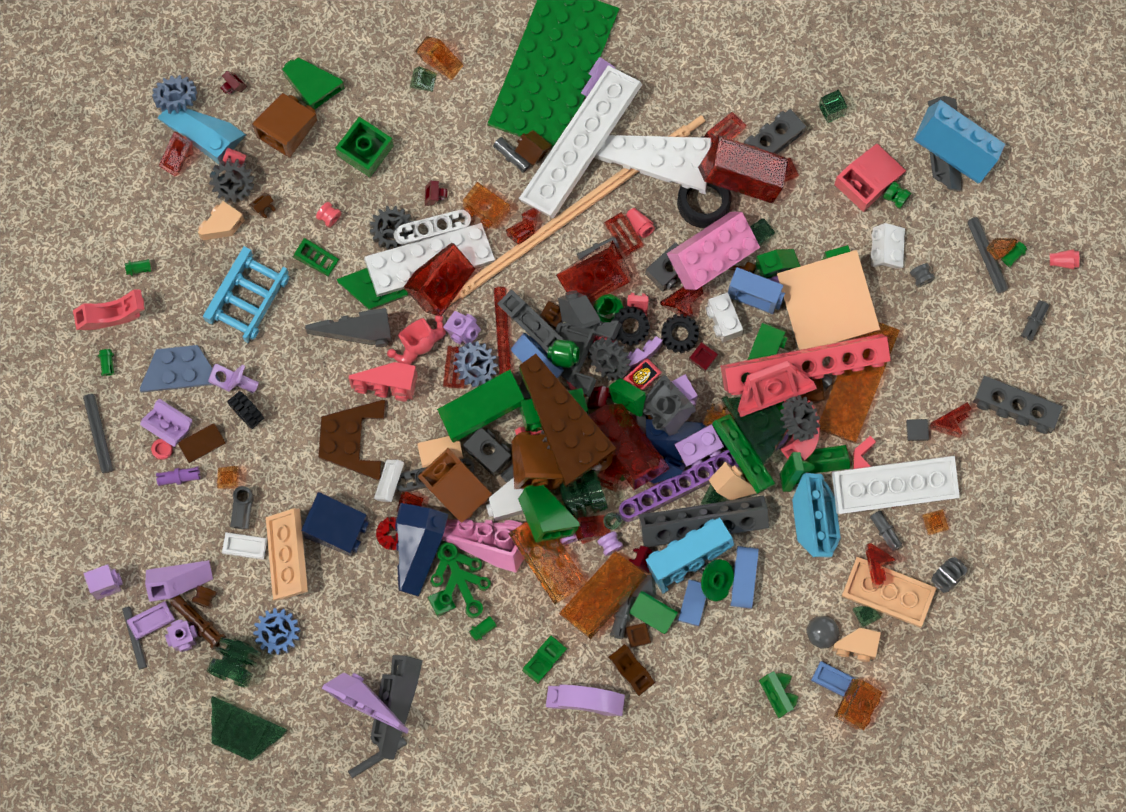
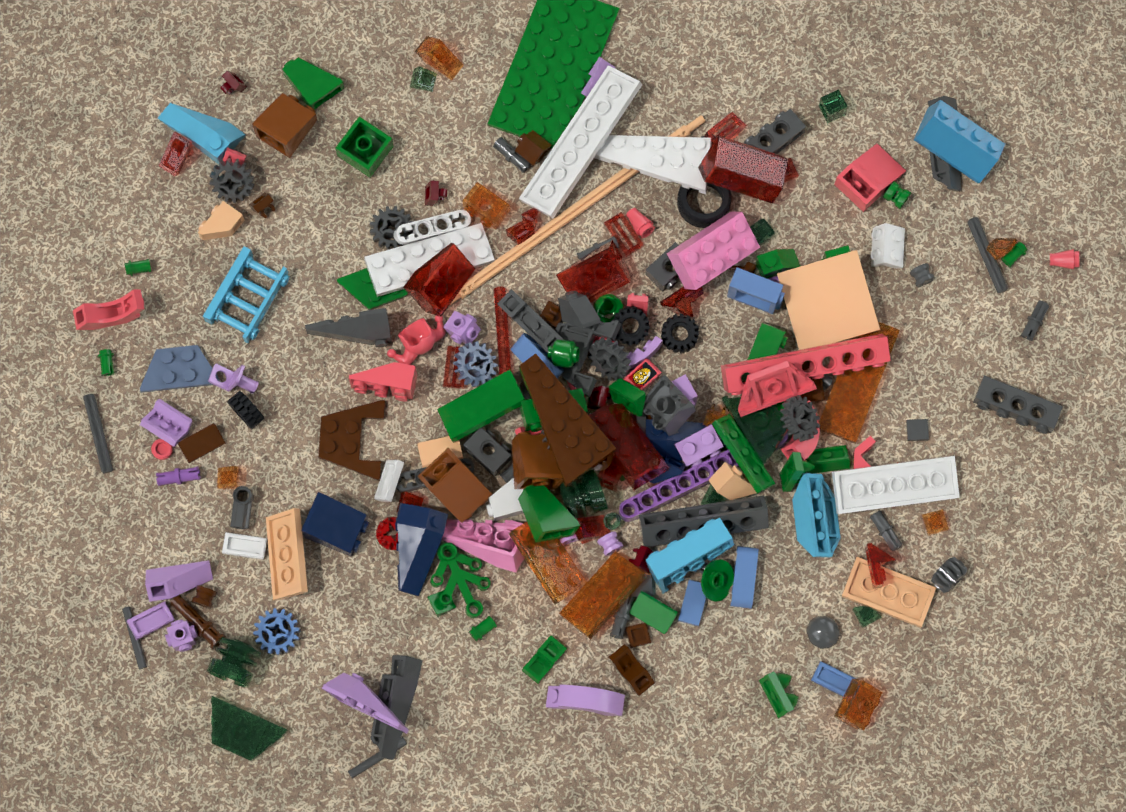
lavender brick [83,564,123,600] -> none
sand blue gear [152,75,197,114] -> none
green slope [292,238,339,277] -> none
coral wheel [316,202,341,228] -> none
dark red tile [689,342,718,372] -> none
white brick [706,292,743,343] -> none
light nougat slope [832,628,881,662] -> none
clear red slope [929,402,972,438] -> none

